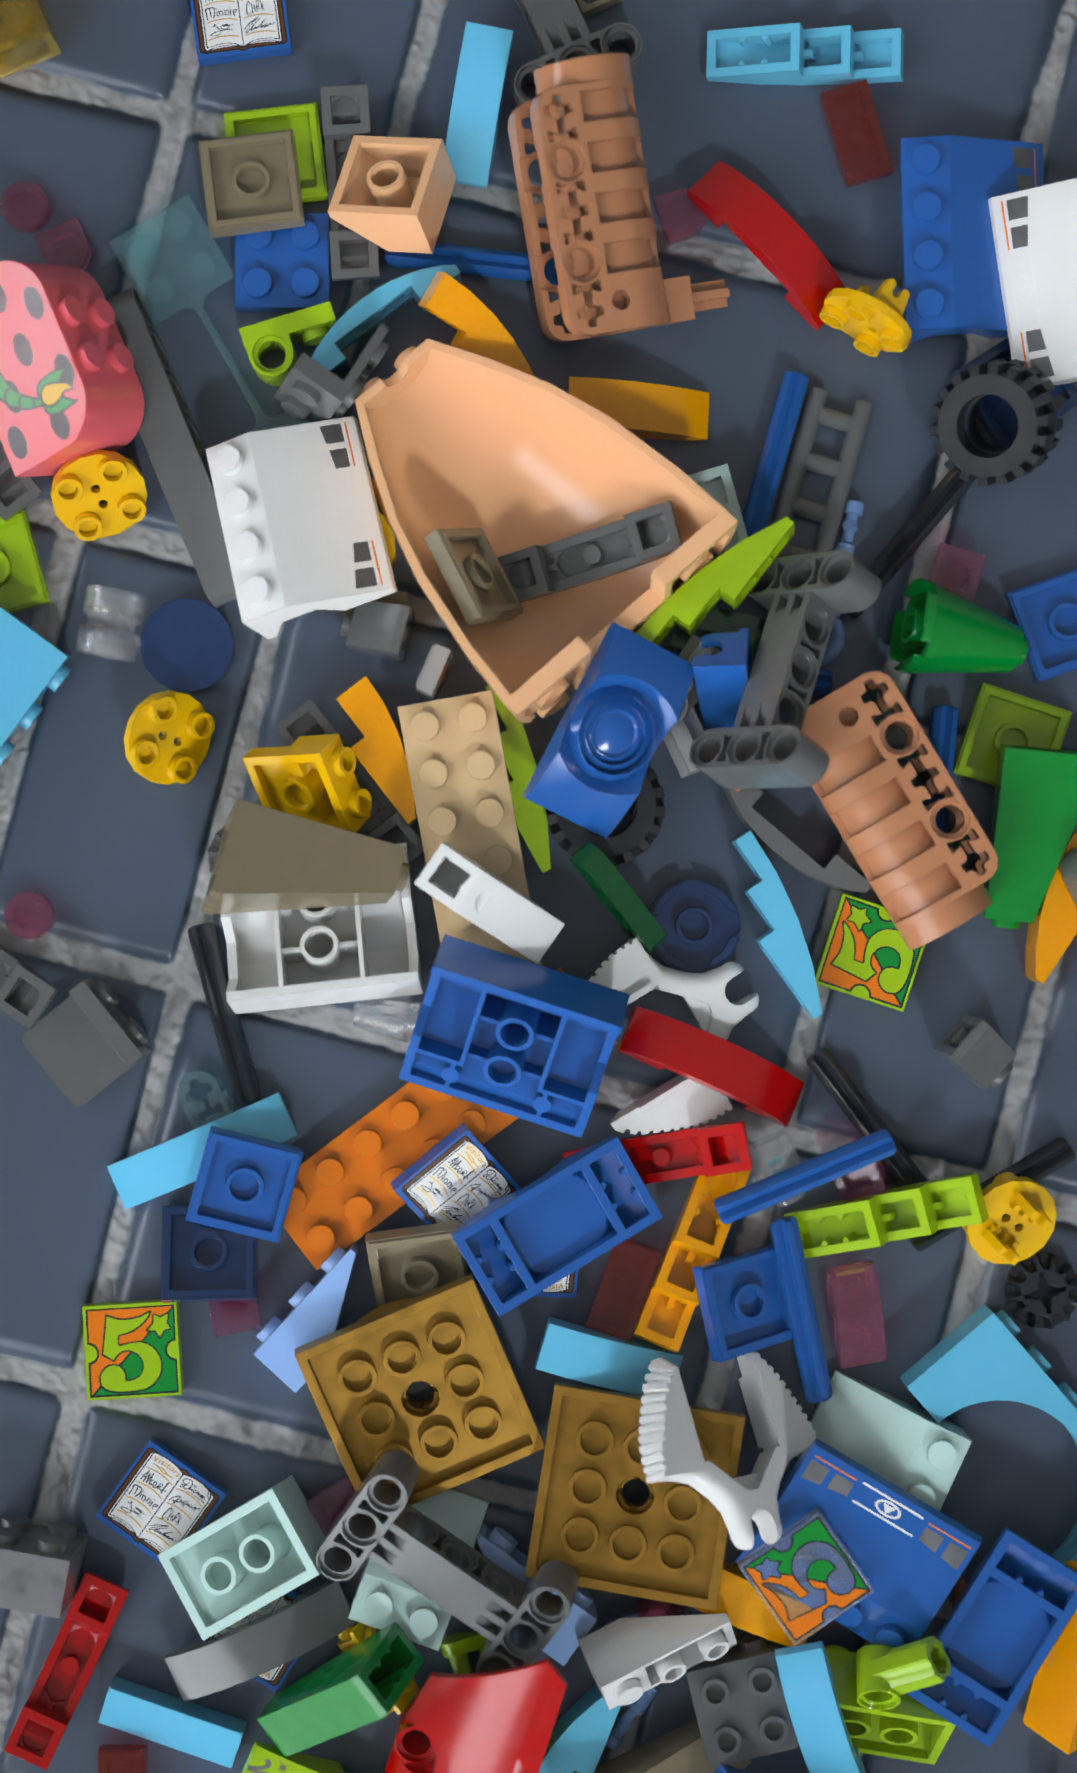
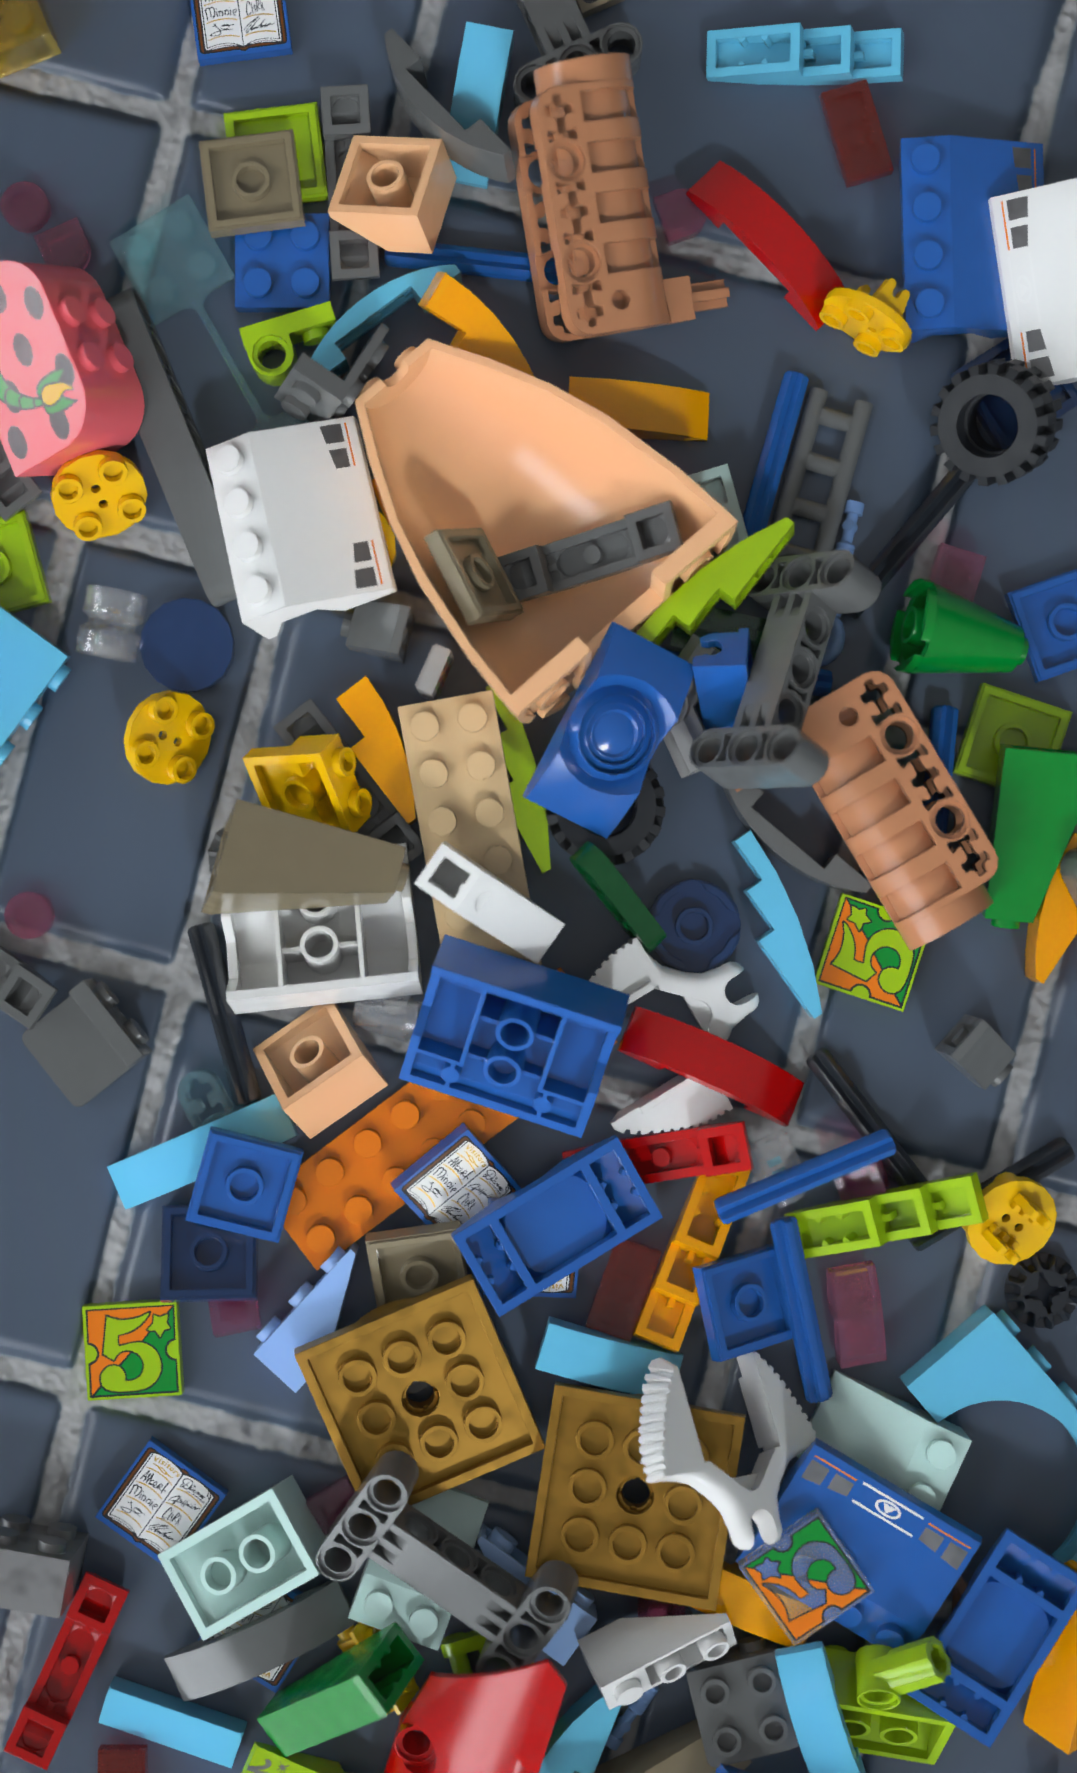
none -> light nougat slope [253,1003,388,1139]
none -> dark grey slope [384,28,516,184]

